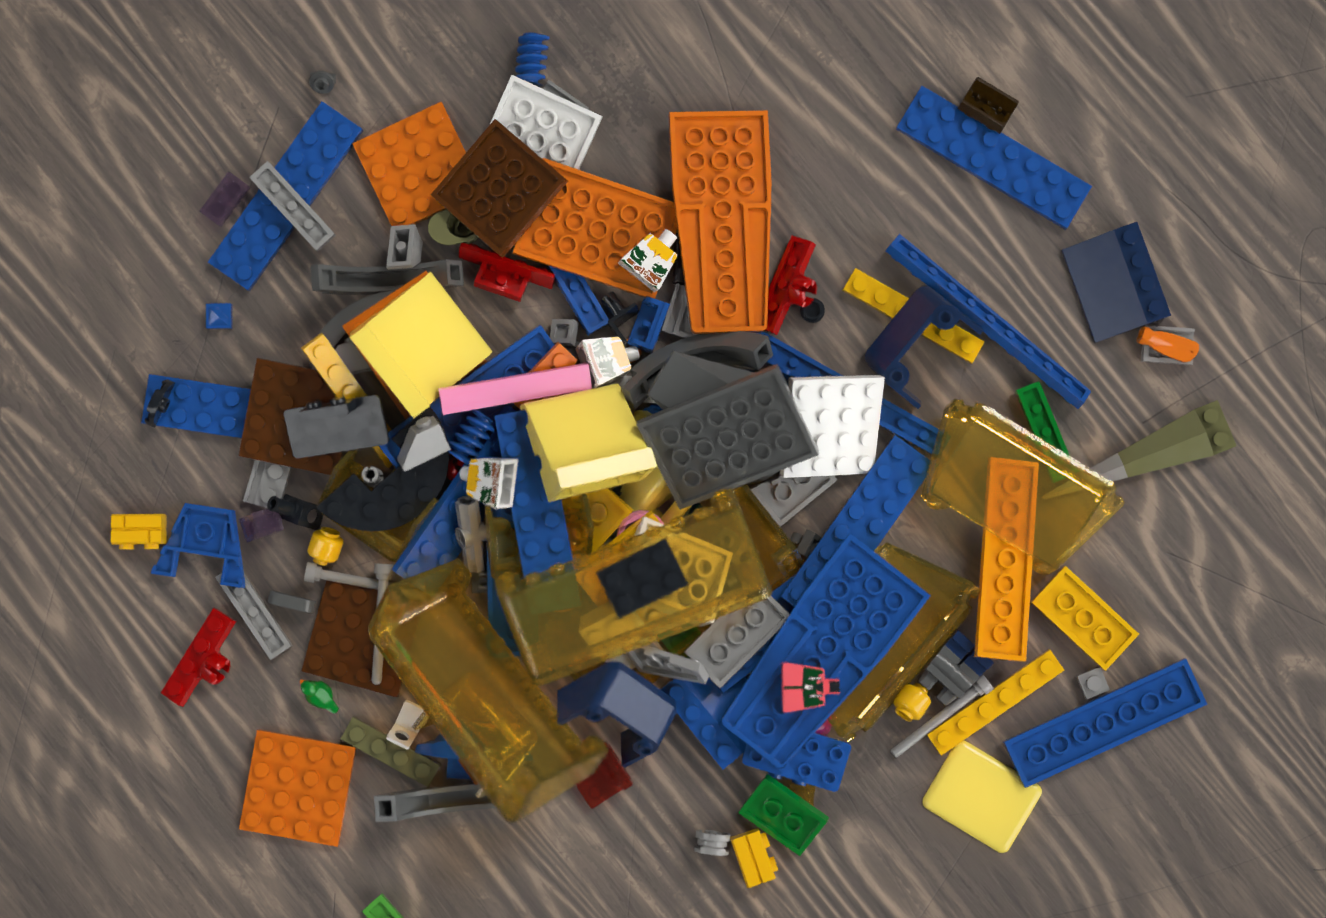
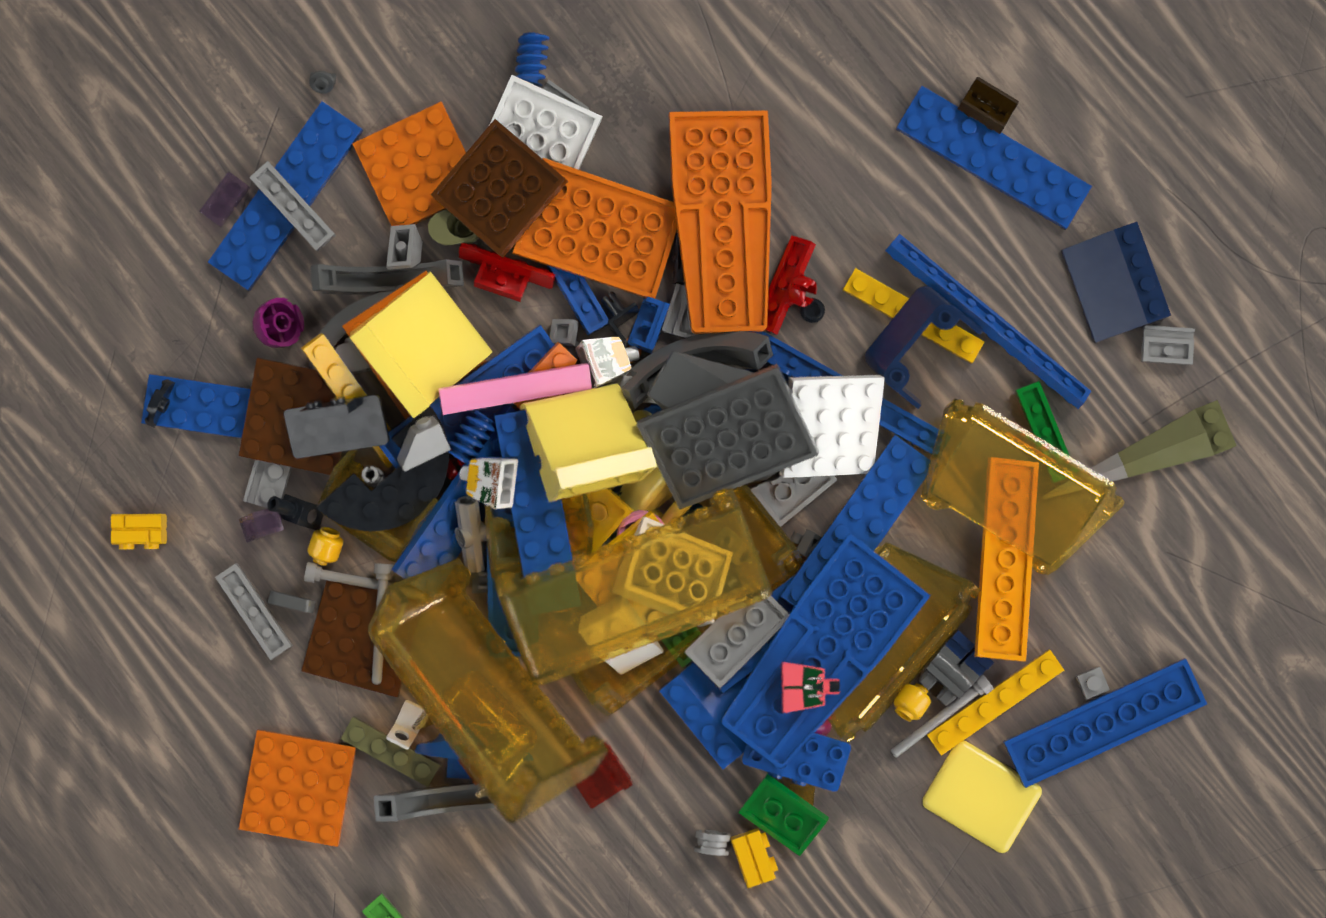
blue wing [151,503,246,588] -> none
red plate [161,608,237,707] -> none
blue tile [206,303,233,329] -> none
green animal [300,680,339,714] -> none
dark blue windscreen [557,661,677,768] -> none
black plate [596,537,689,619] -> none
torso [618,229,677,292] -> none
light grey wing [622,638,709,684] -> none
yellow plate [1030,566,1139,671] -> none
orange piece [1136,326,1199,362] -> none
none -> magenta cylinder [252,298,304,348]

